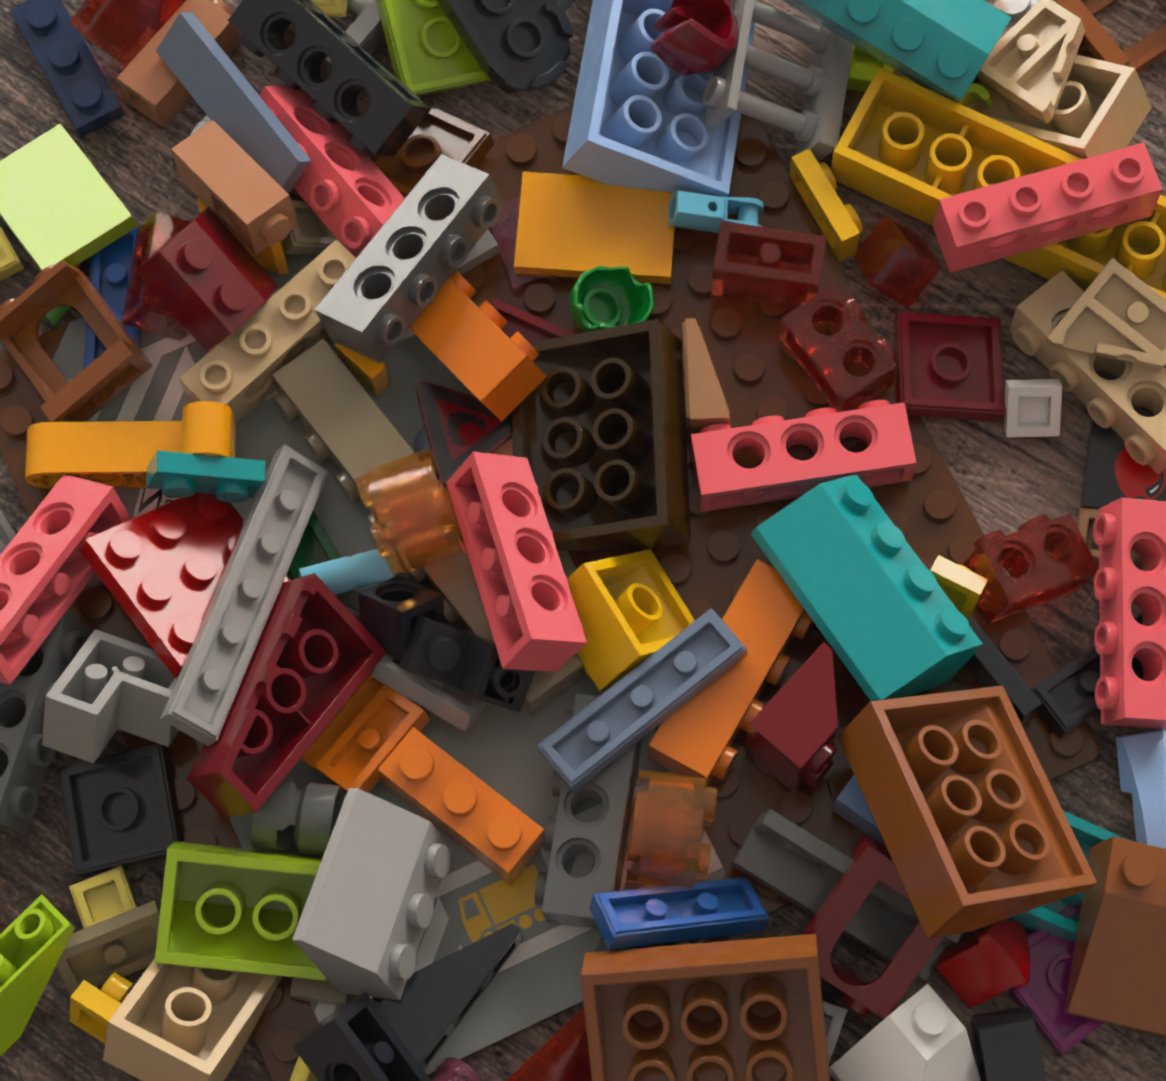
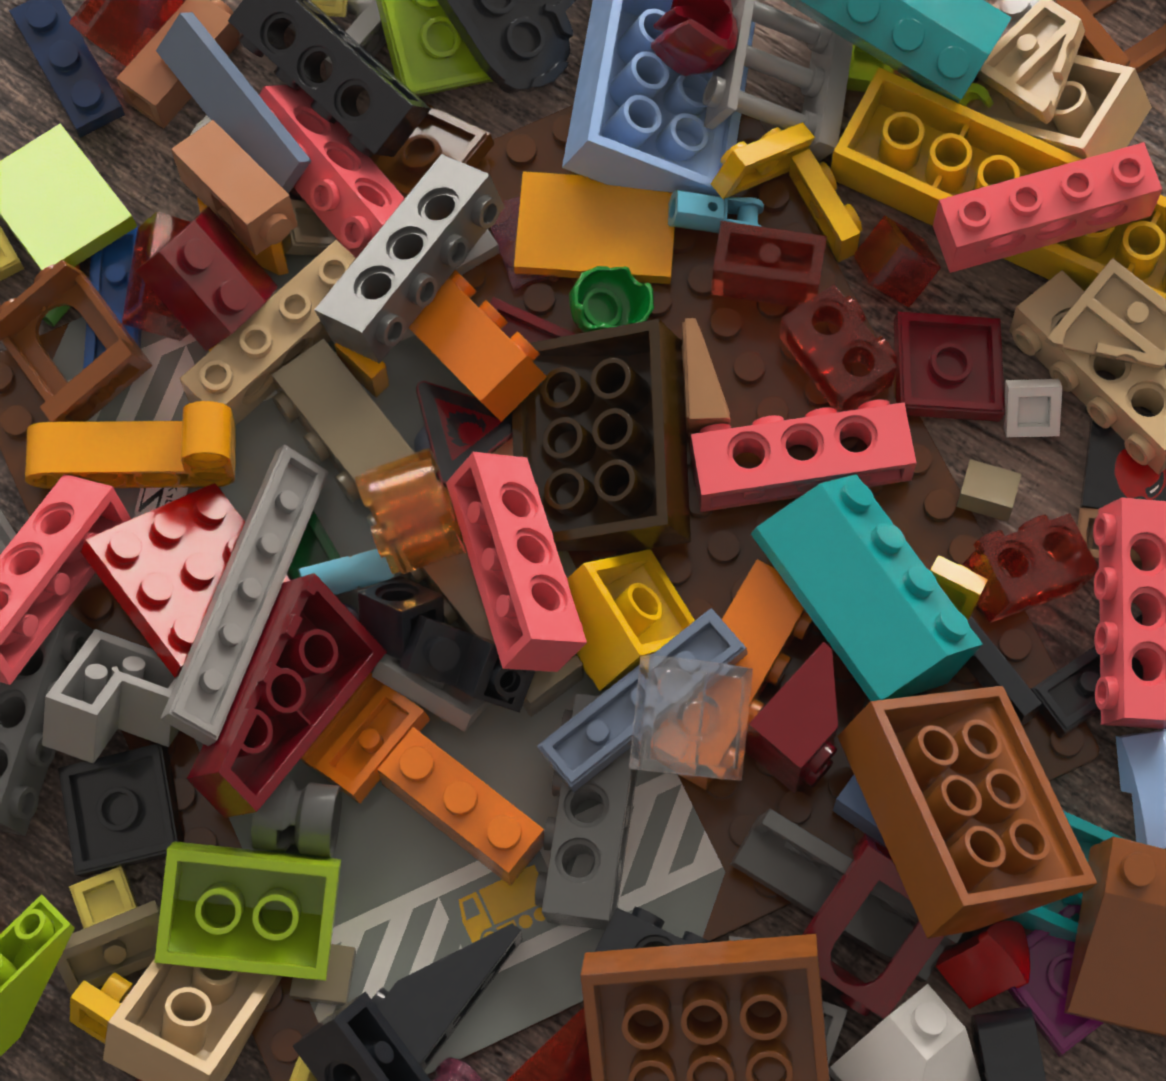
teal plate [146,450,265,503] -> none
light grey slope [292,788,452,1000] -> none
blue tile [589,877,769,950] -> none
clear orange brick [625,769,717,888] -> none
none -> clear slope [629,655,753,781]
none -> yellow plate [710,122,815,199]
none -> dark tan tile [956,459,1021,522]

